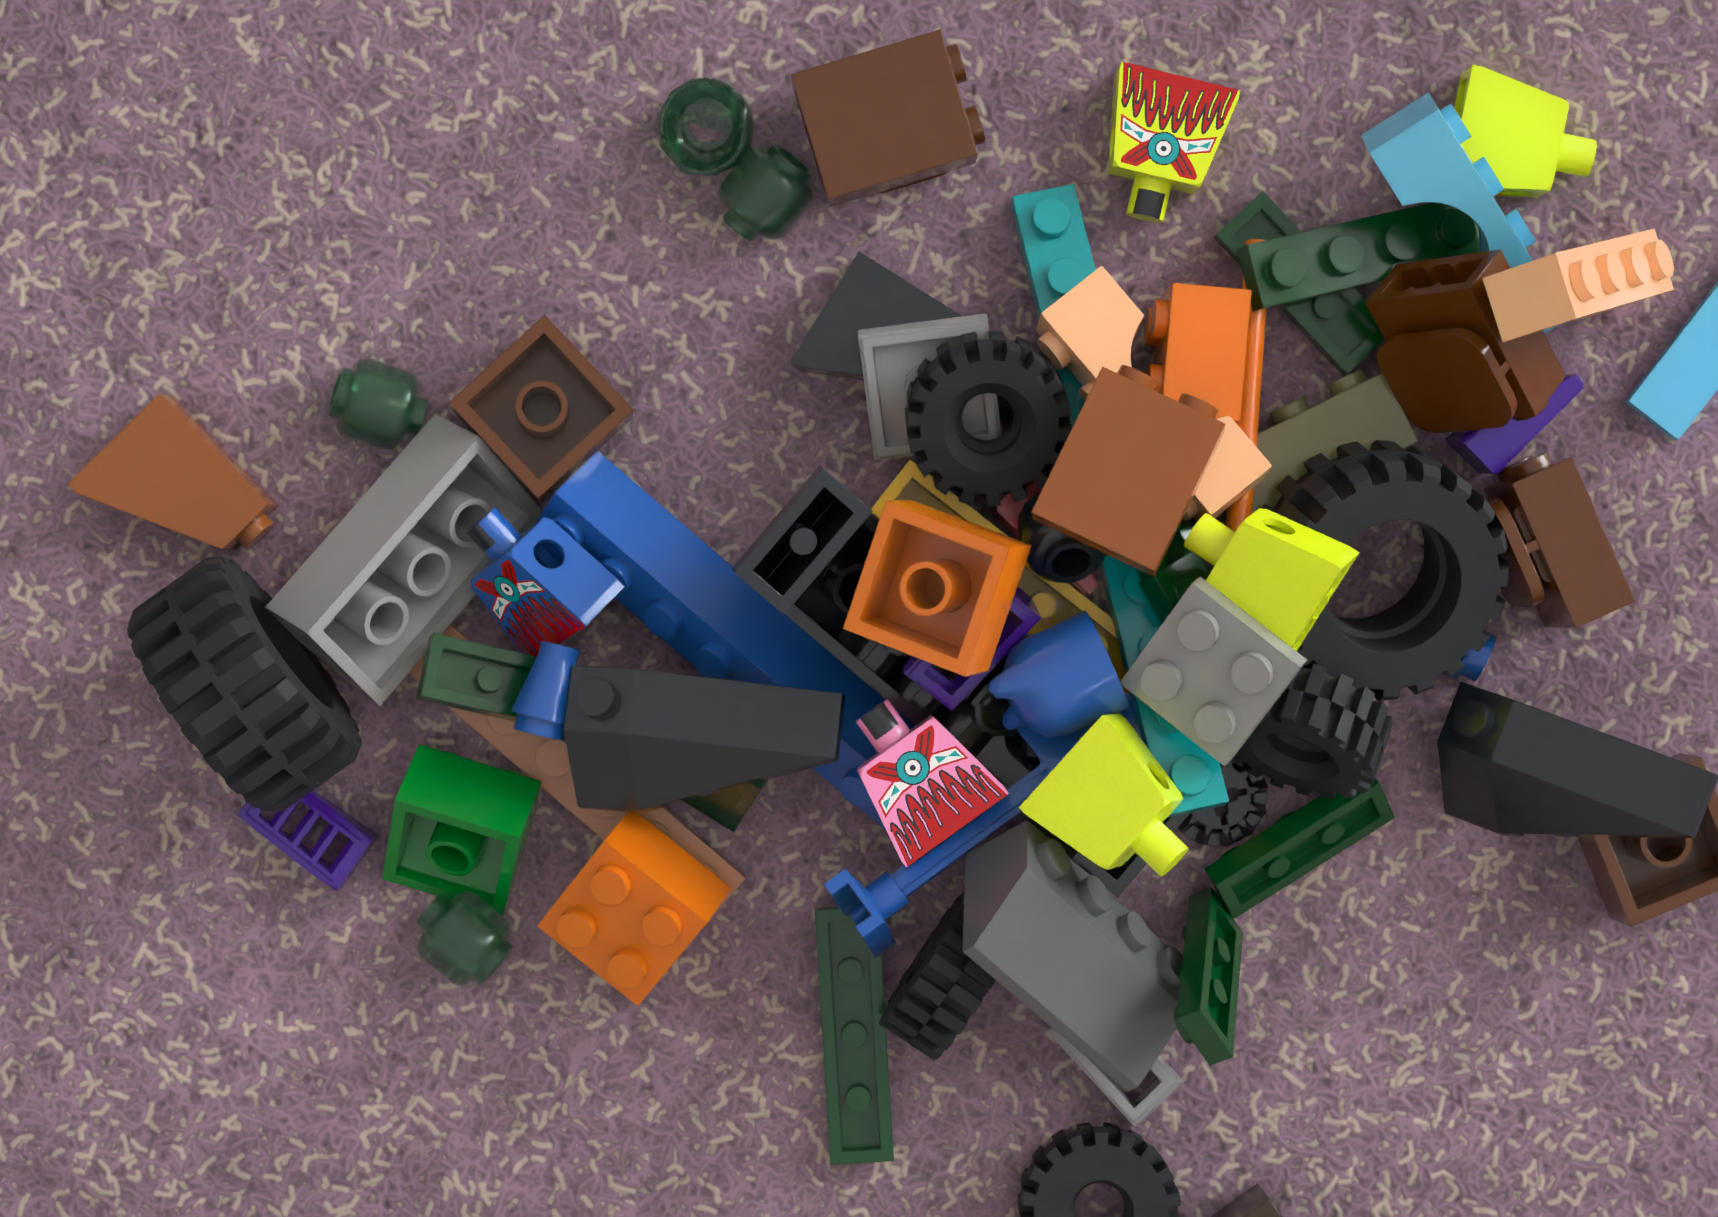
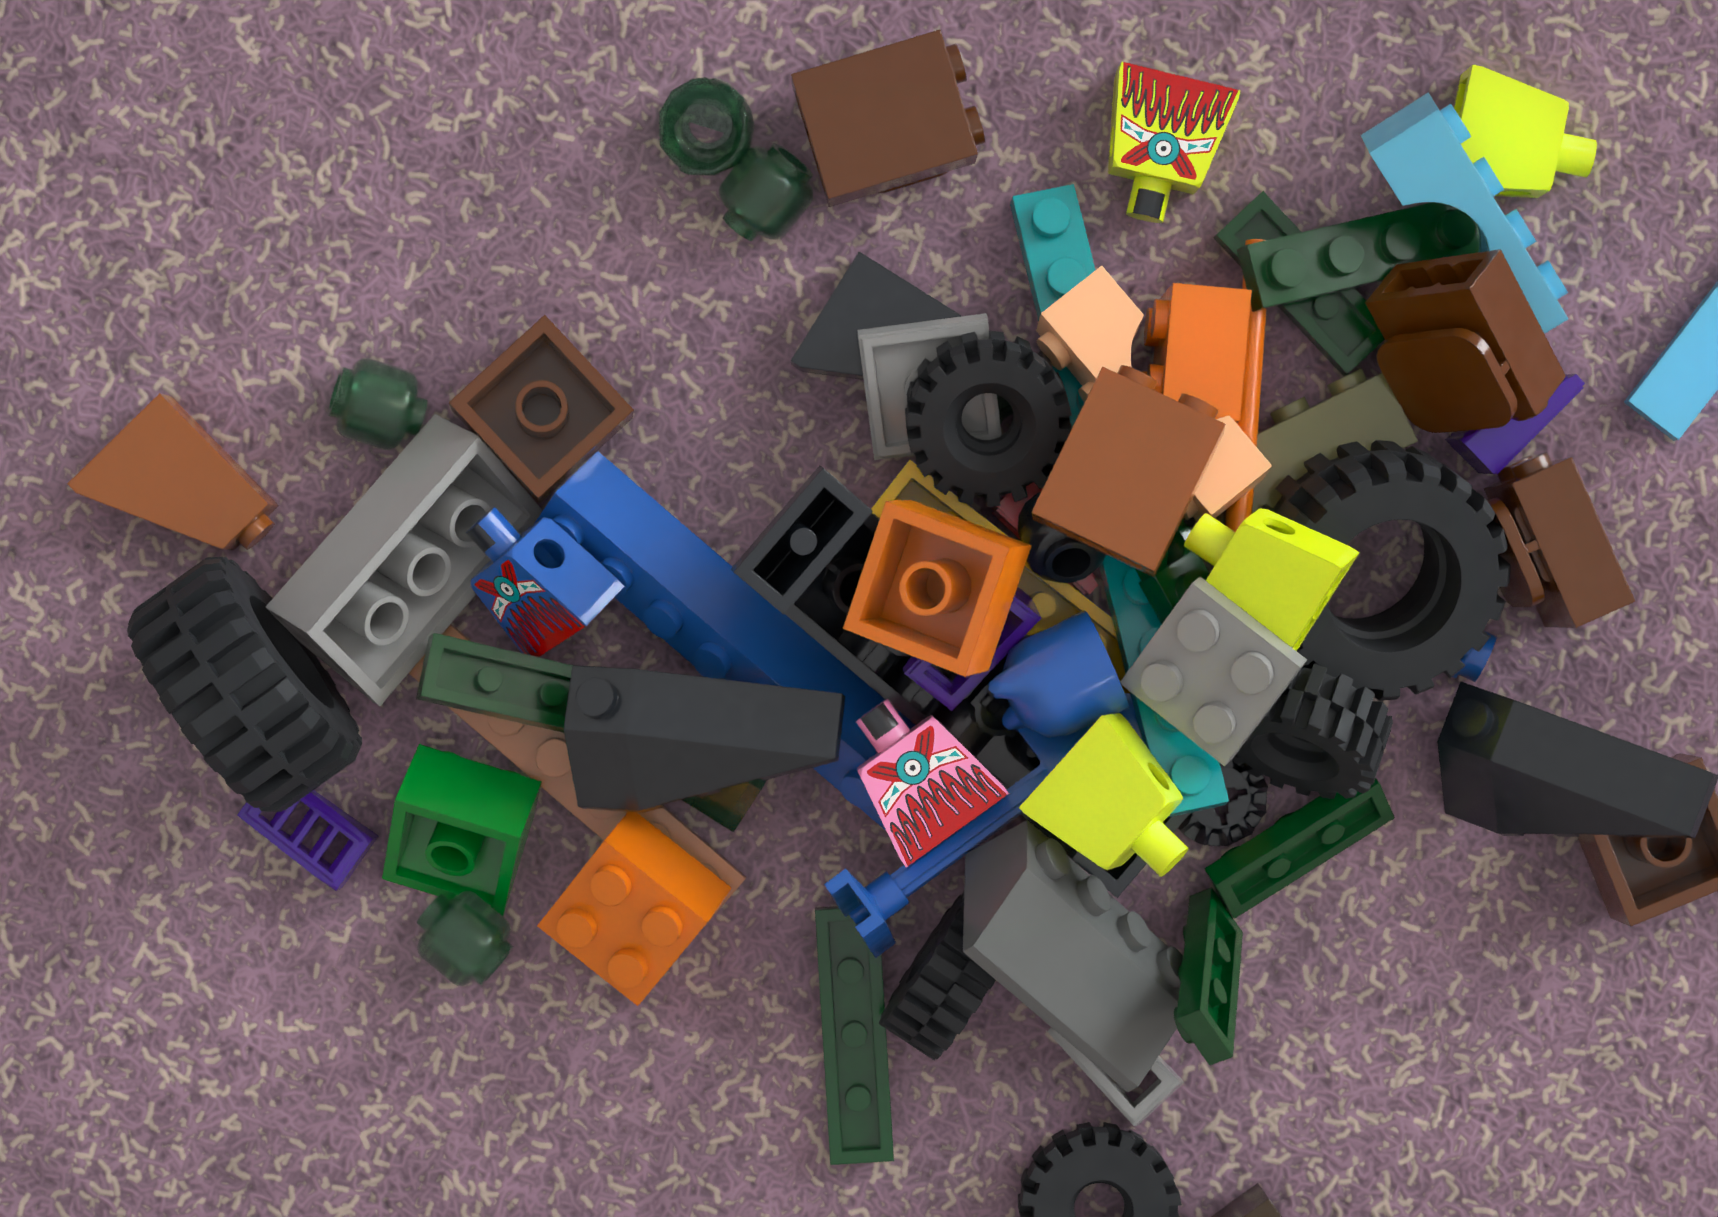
blue cone [511,641,580,741] -> none
light nougat arch [1482,229,1674,342] -> none

